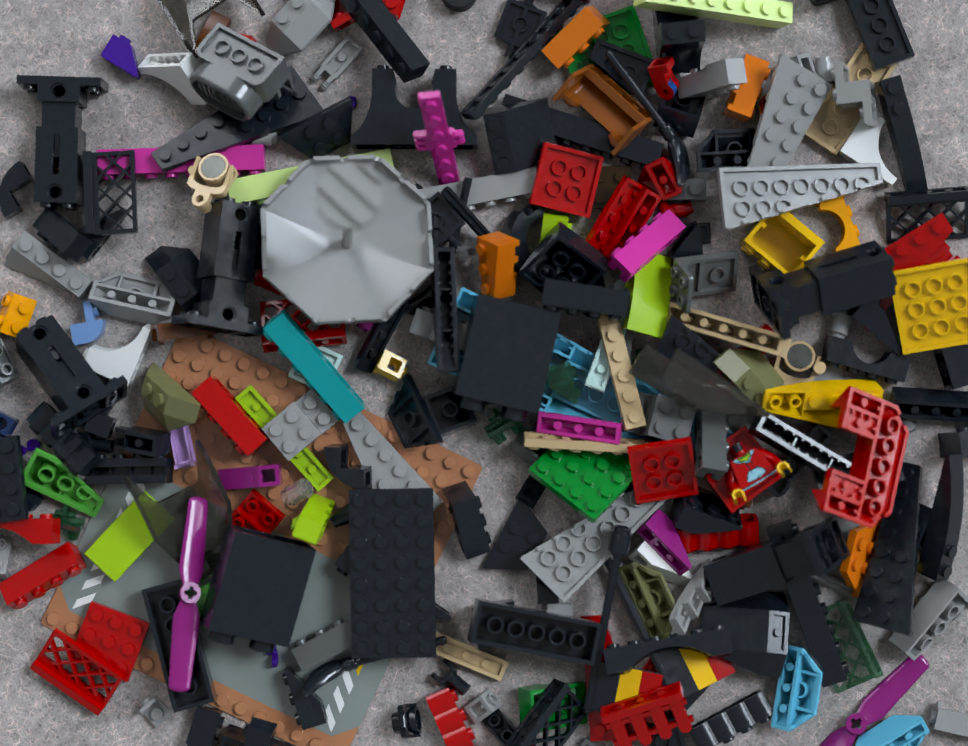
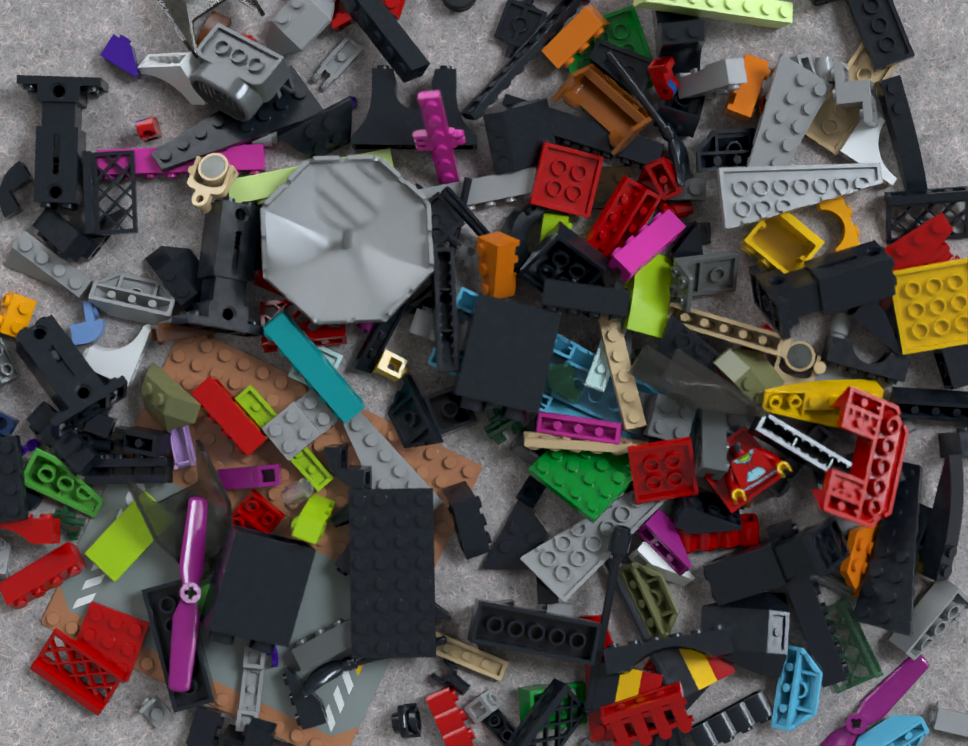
light grey slope [668,558,712,635] -> none
none -> red leg [135,117,162,143]
none -> light grey slope [235,646,266,732]

